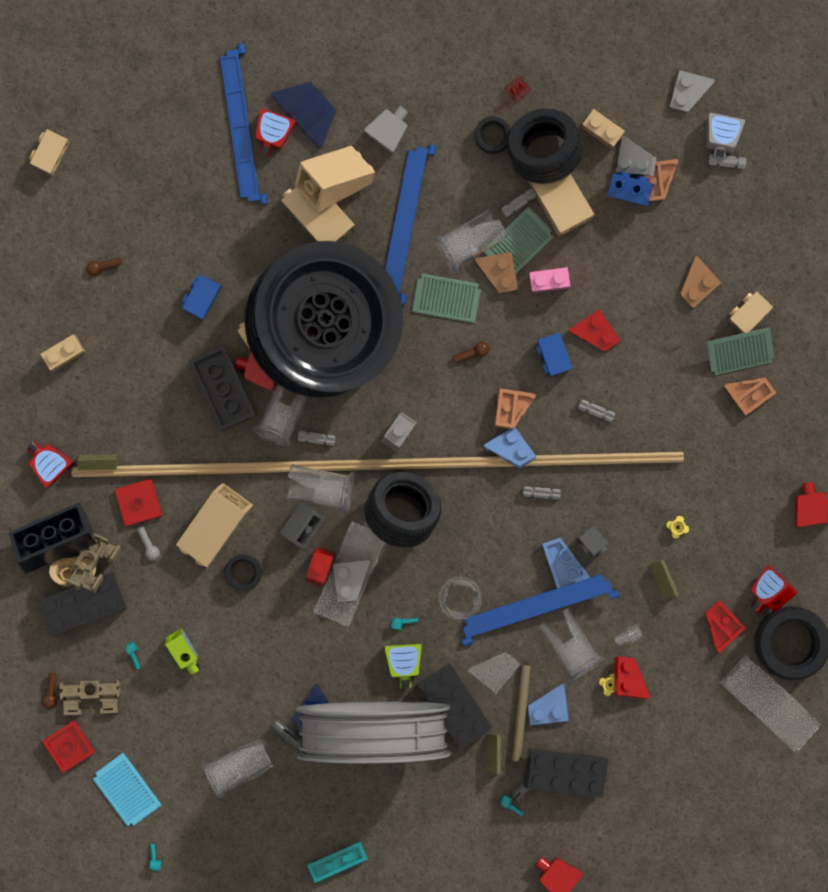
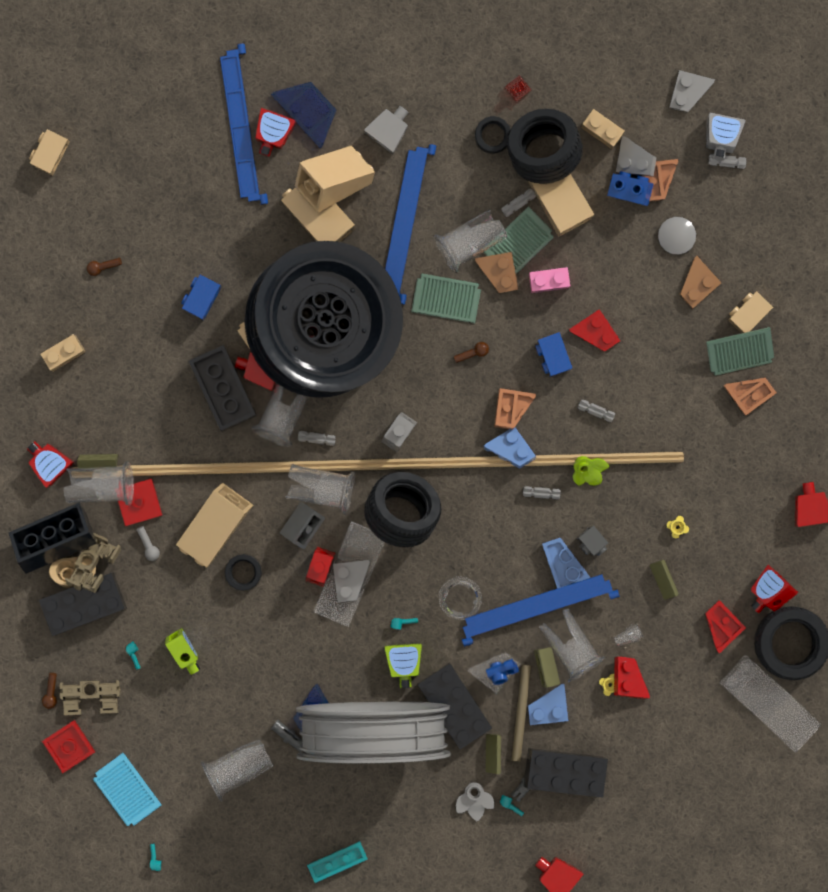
none -> clear piece [64,461,134,505]
none -> light grey plate [456,782,494,821]
none -> blue plate [486,659,519,685]
none -> olive slope [534,647,560,688]
none -> lime plate [573,456,609,486]
none -> light grey dish [658,217,696,255]

